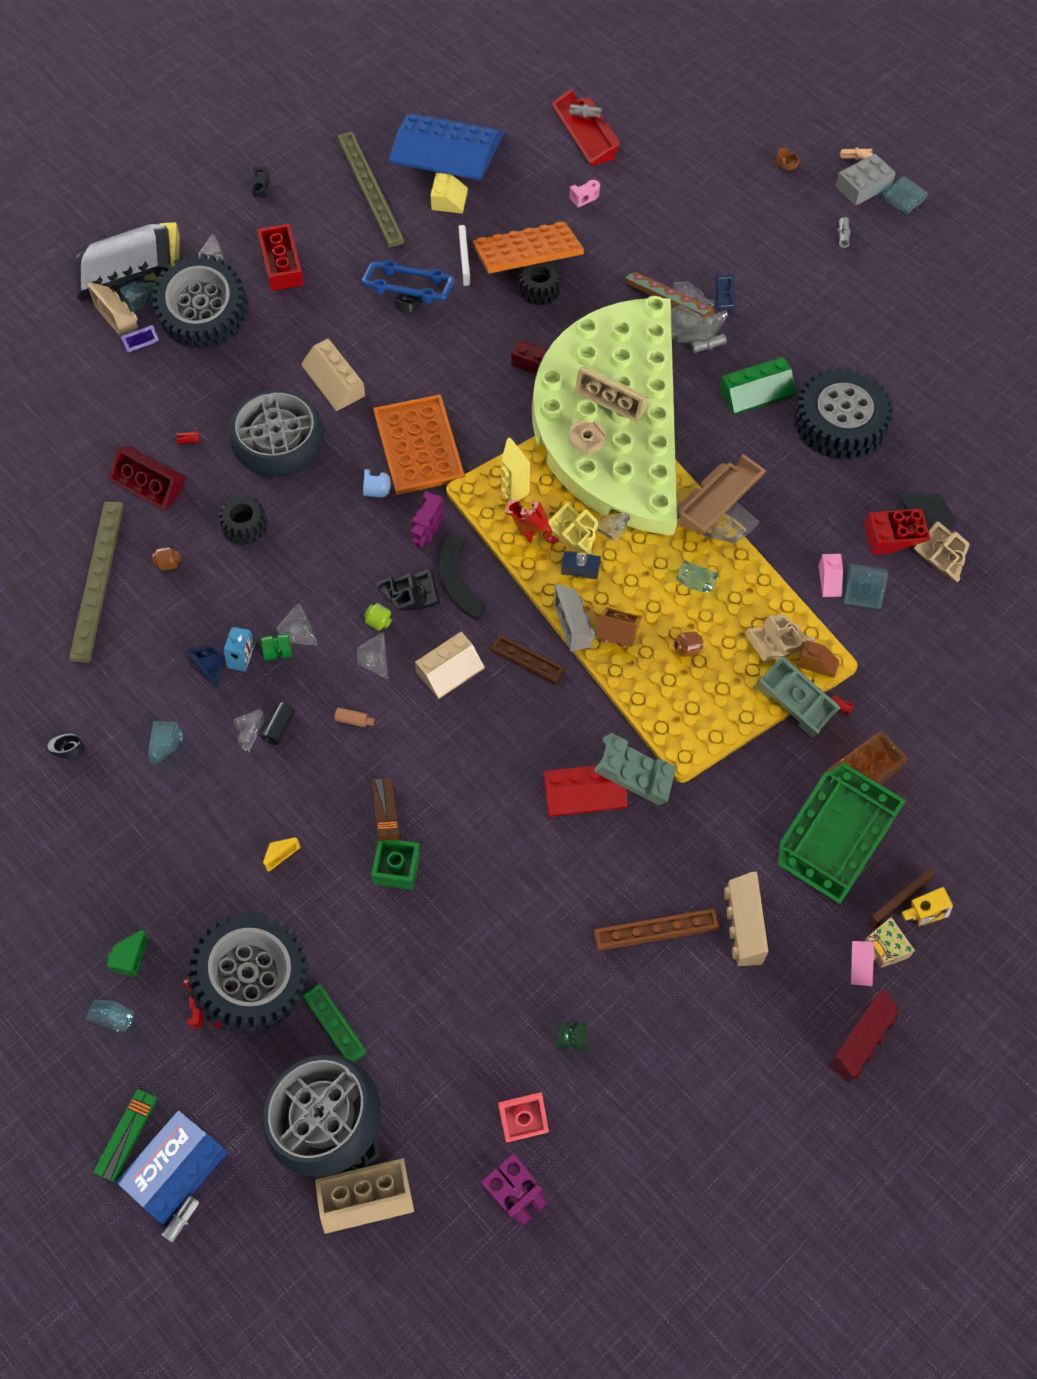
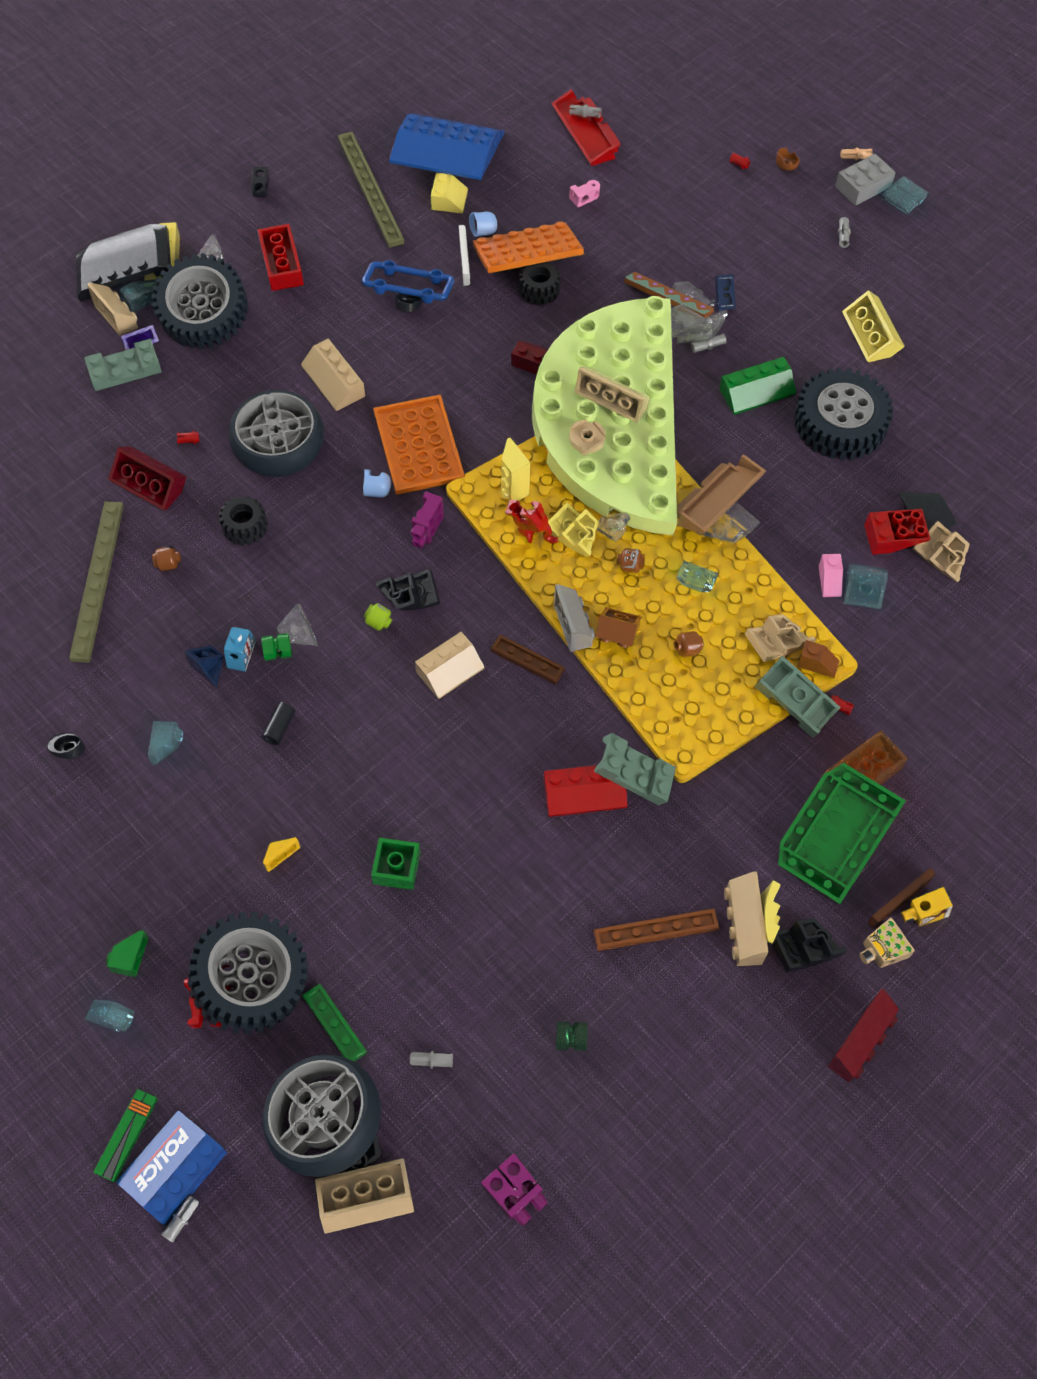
clear slope [233,710,265,752] -> none
nougat cylinder [335,708,374,727] -> none
clear slope [357,633,388,680] -> none
reddish brown tile [372,778,399,841] -> none
black tile [440,533,486,621] -> none
coral slope [498,1092,549,1143] -> none
dark blue piece [561,551,601,580] -> none
bright pink slope [851,941,874,986] -> none
none -> sand green piece [84,339,162,391]
none -> light grey axle [410,1051,453,1069]
none -> light blue helmet [469,212,497,237]
none -> dark orange head [617,548,645,573]
none -> red pin [729,153,751,170]
none -> light yellow slope [760,880,781,943]
none -> black slope [773,918,847,972]
none -> light yellow slope [842,290,905,362]

